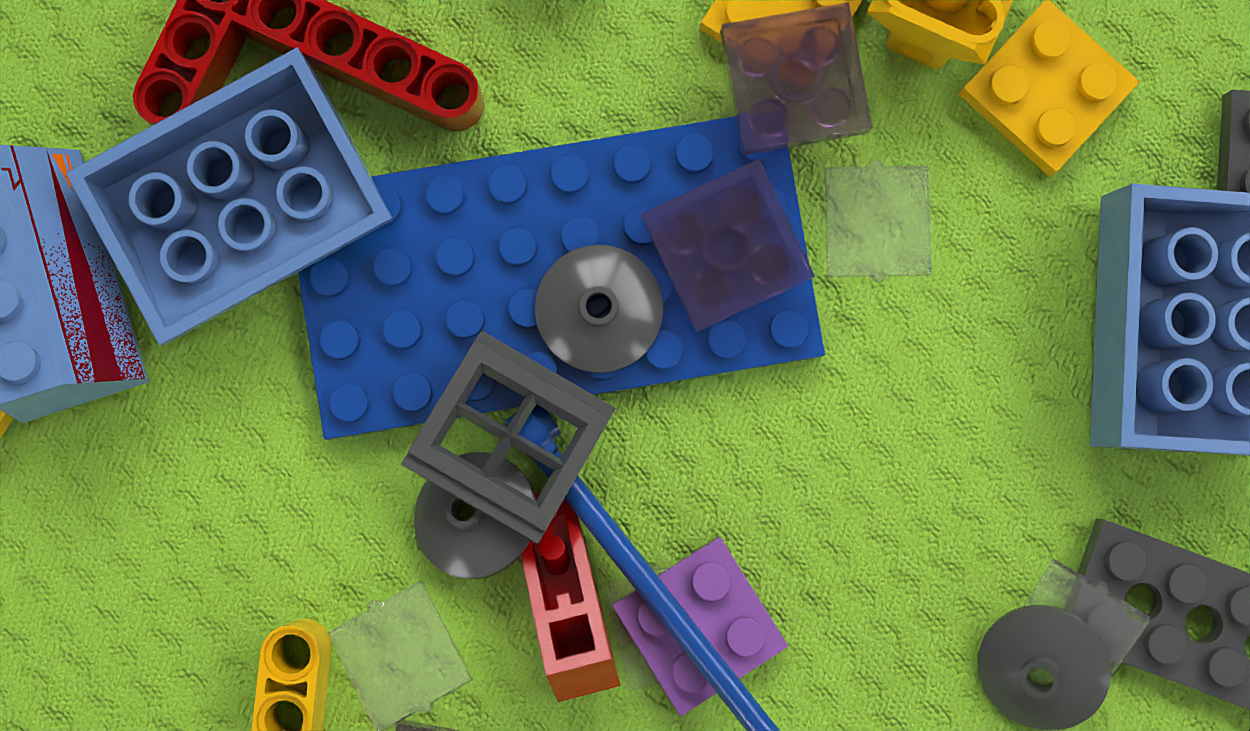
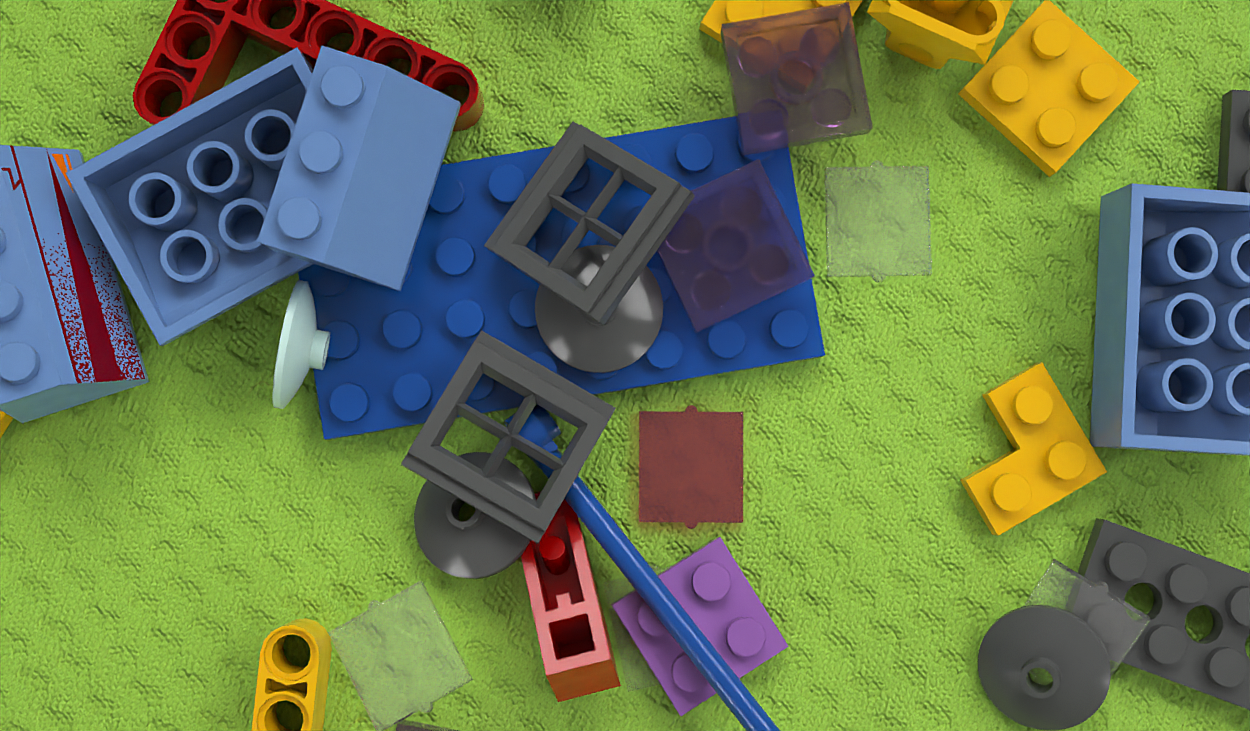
none -> medium blue slope [257,46,461,291]
none -> light aqua dish [272,280,330,409]
none -> dark grey piece [484,121,695,326]
none -> clear pink piece [639,405,743,529]
none -> yellow plate [960,362,1107,536]

